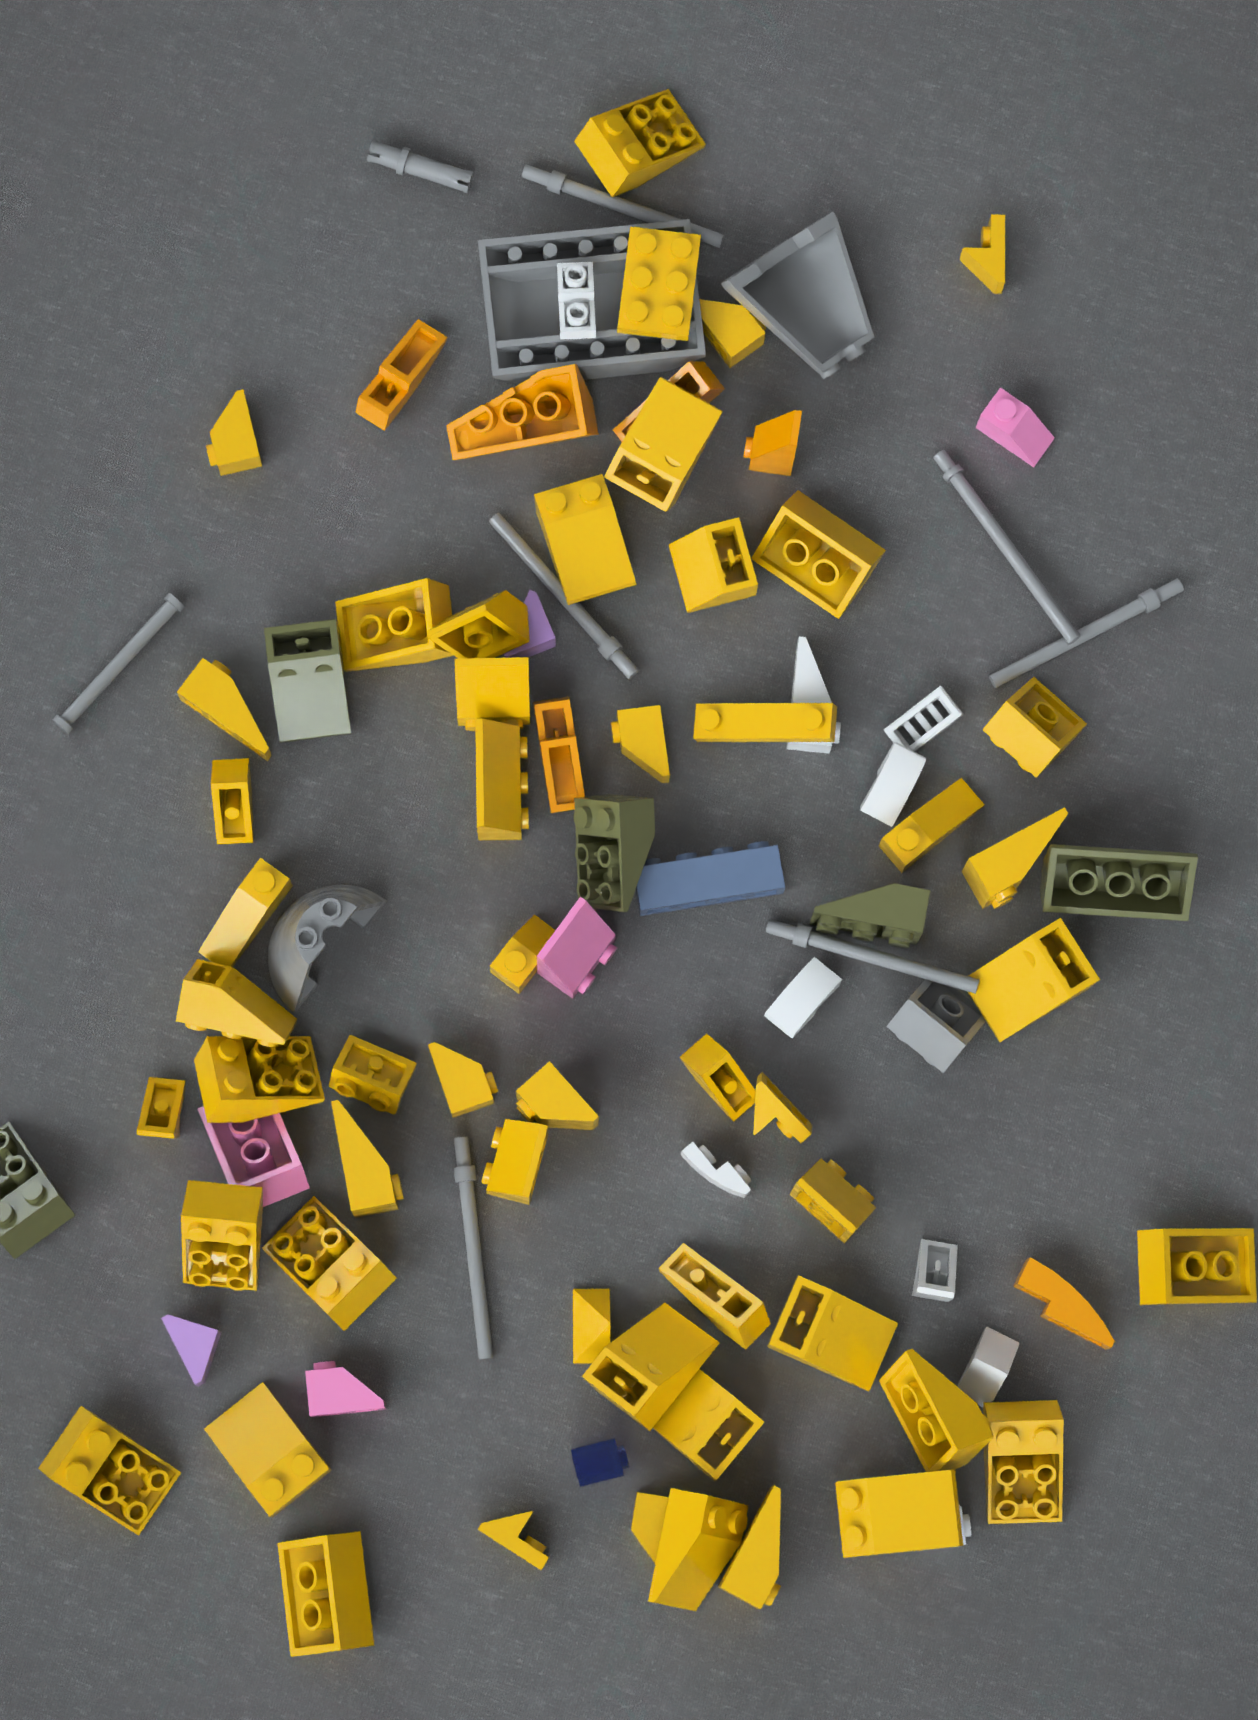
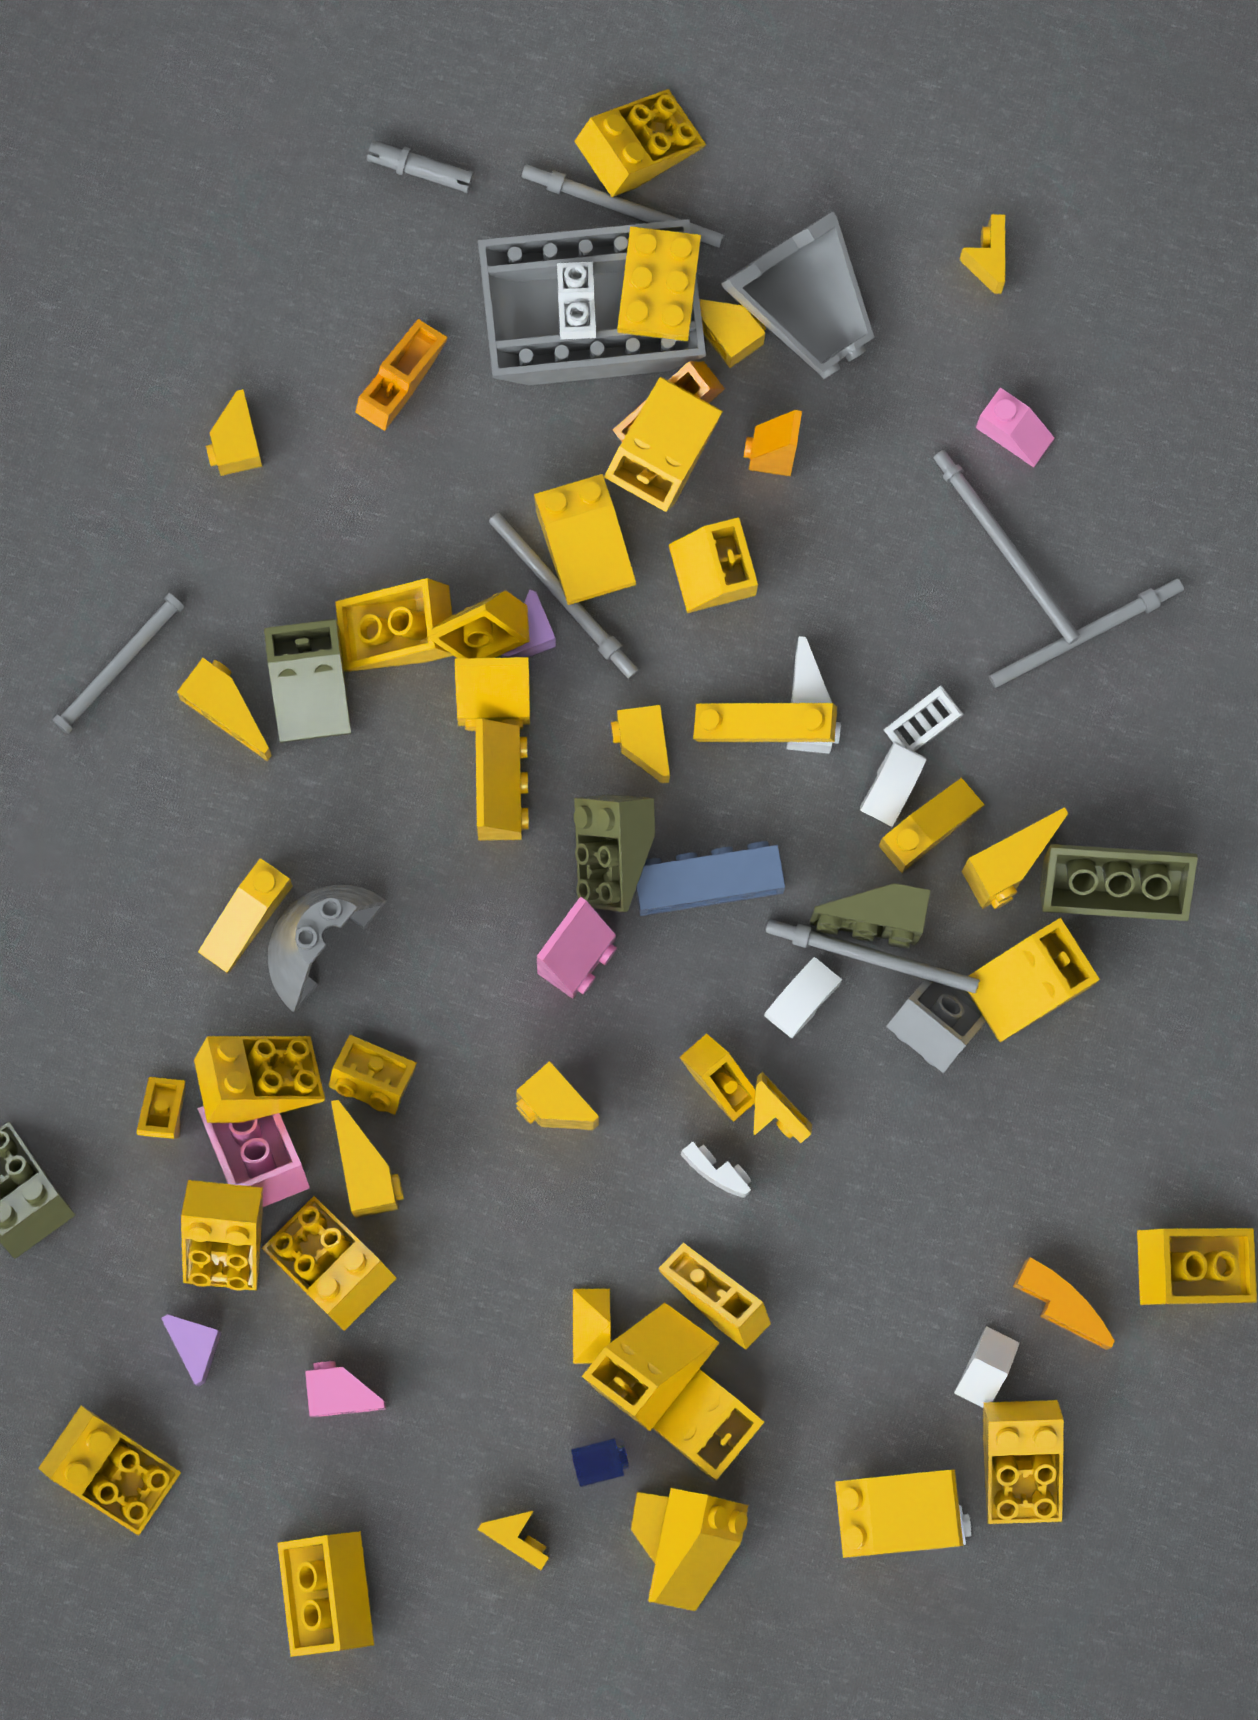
yellow slope [176,959,297,1047] -> none
yellow slope [204,1382,332,1517] -> none
yellow slope [211,758,254,844] -> none
yellow slope [428,1042,498,1118] -> none
light orange wedge [446,364,599,460] -> none
light grey bar [453,1137,493,1360] -> none
yellow slope [481,1119,548,1205] -> none
yellow slope [490,914,555,994] -> none
light orange slope [533,697,585,813] -> none
yellow slope [718,1485,781,1609] -> none
yellow slope [751,490,886,619] -> none
yellow slope [767,1275,898,1392] -> none
yellow slope [790,1158,876,1244] -> none
yellow slope [879,1349,995,1472] -> none
white slope [912,1239,958,1302] -> none
yellow slope [982,677,1087,778] -> none

